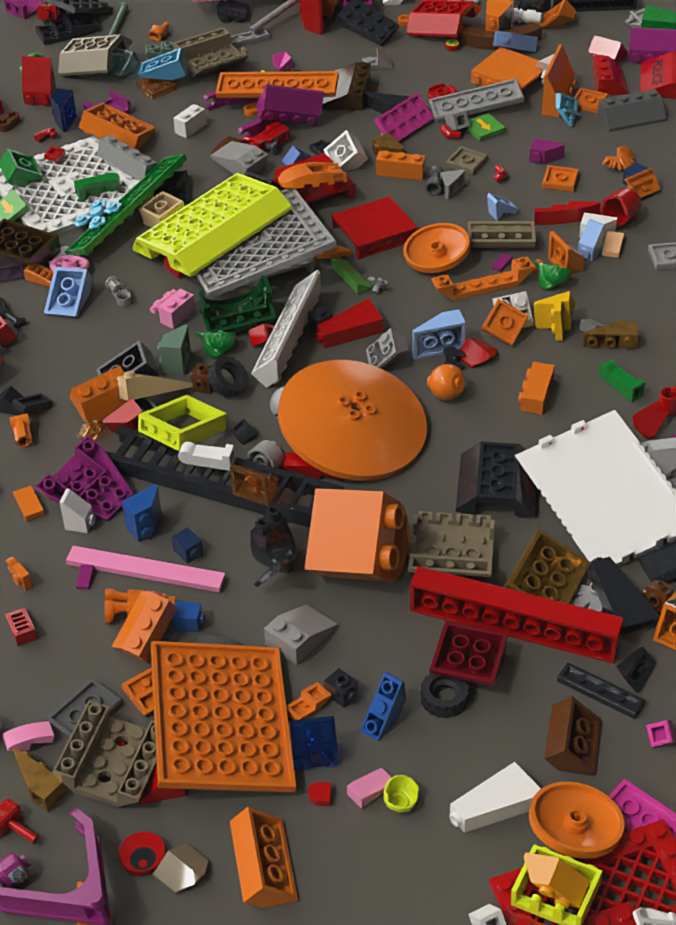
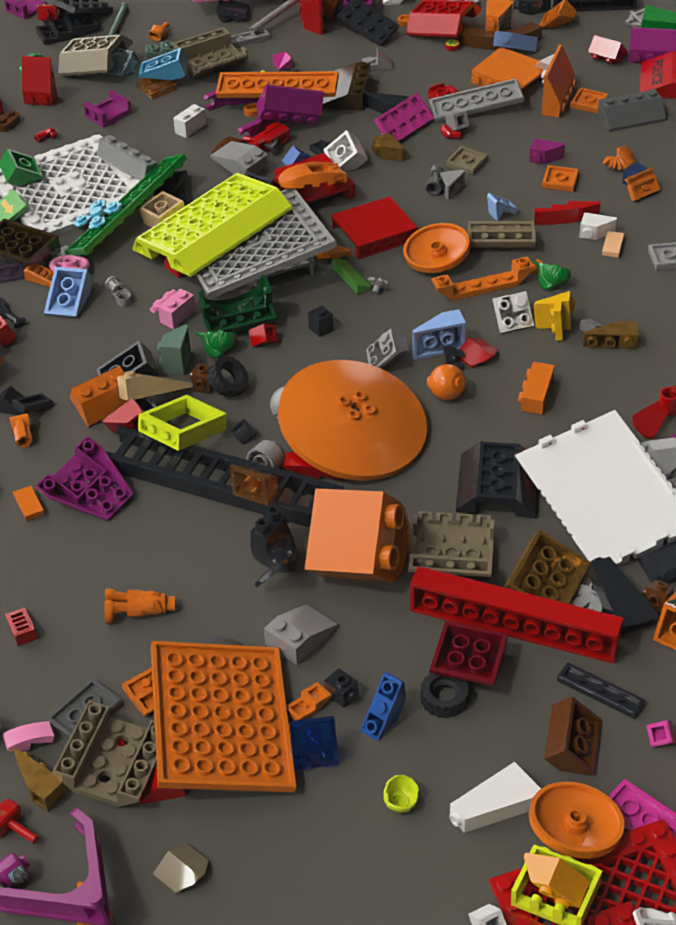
orange plate [5,557,32,591] -> none
red tile [44,146,66,162] -> none
clear blue slope [50,88,77,133] -> none
white slope [60,489,95,533] -> none
bright pink tile [66,546,226,593] -> none
green leg [73,173,121,201] -> none
magenta piece [76,564,94,590] -> none
clear orange slope [77,420,107,440] -> none
orange slope [79,102,156,150] -> none
orange slope [111,592,177,664] -> none
red tile [119,831,166,876] -> none
blue slope [122,484,162,542] -> none
dark blue brick [171,527,203,564] -> none
blue brick [172,601,205,633] -> none
white leg [178,442,235,471] -> none
orange slope [230,807,298,908] -> none
white slope [251,270,321,388] -> none
red tile [308,782,331,806] -> none
red slope [316,298,383,349] -> none
bright pink slope [347,767,392,809] -> none
orange brick [376,151,425,180] -> none
bright green tile [464,113,505,141] -> none
orange tile [481,299,529,347] -> none
magenta piece [491,253,512,272] -> none
red arm [494,165,507,183] -> none
white axle [513,8,541,24] -> none
orange slope [548,231,585,275] -> none
medium azure slope [556,93,581,126] -> none
light blue slope [578,219,605,261] -> none
red slope [592,55,628,95] -> none
green leg [598,360,645,403] -> none
red cylinder [600,188,642,227] -> none
black slope [616,647,656,693] -> none

